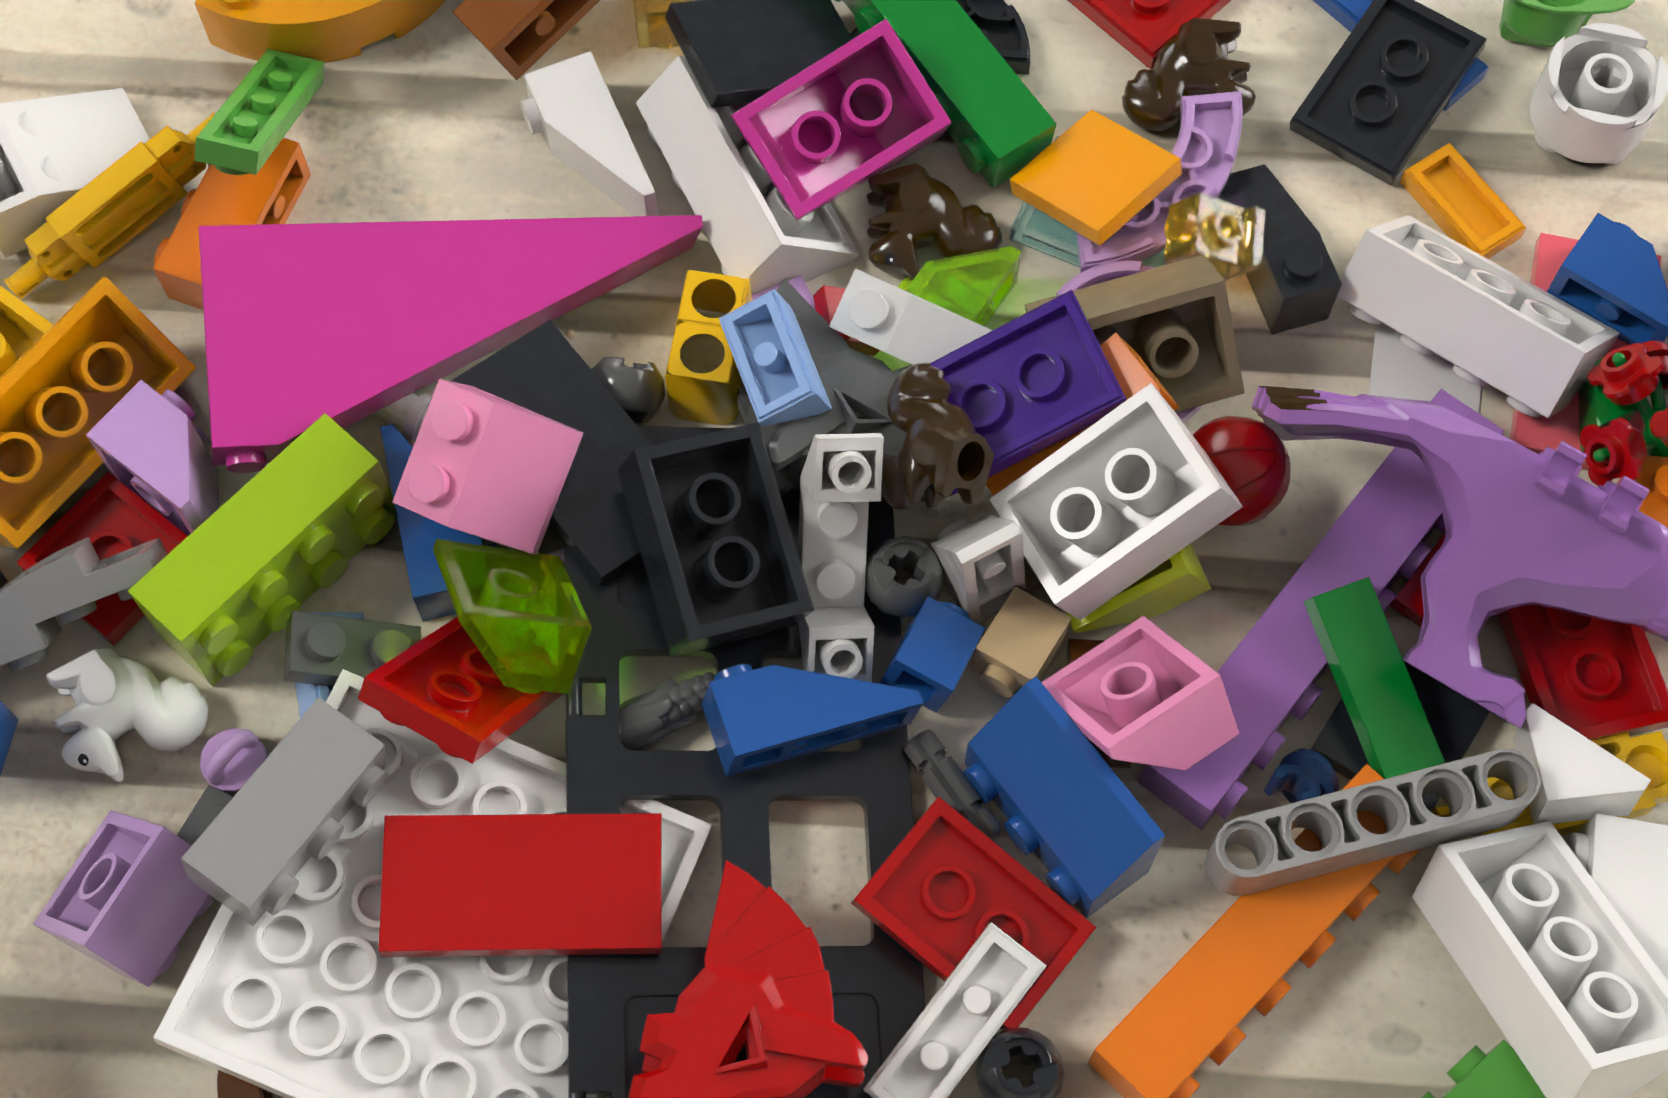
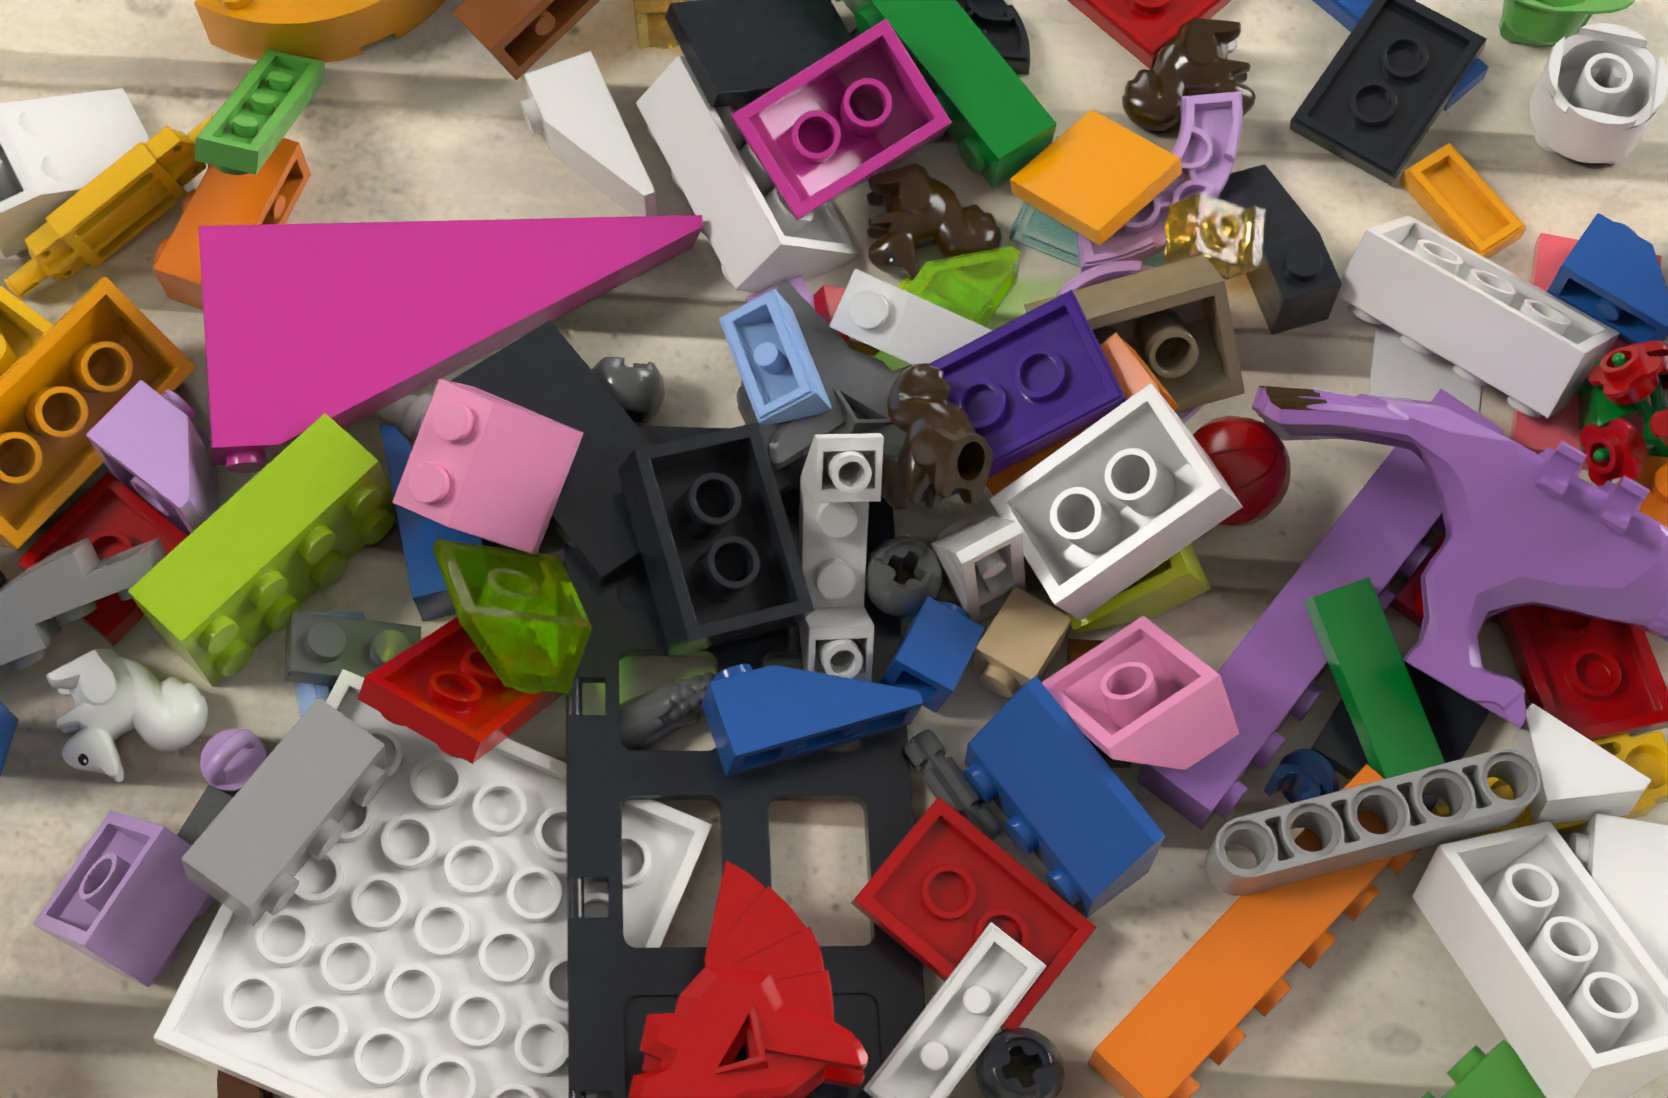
red tile [378,813,662,957] -> none
yellow piece [665,270,752,425] -> none

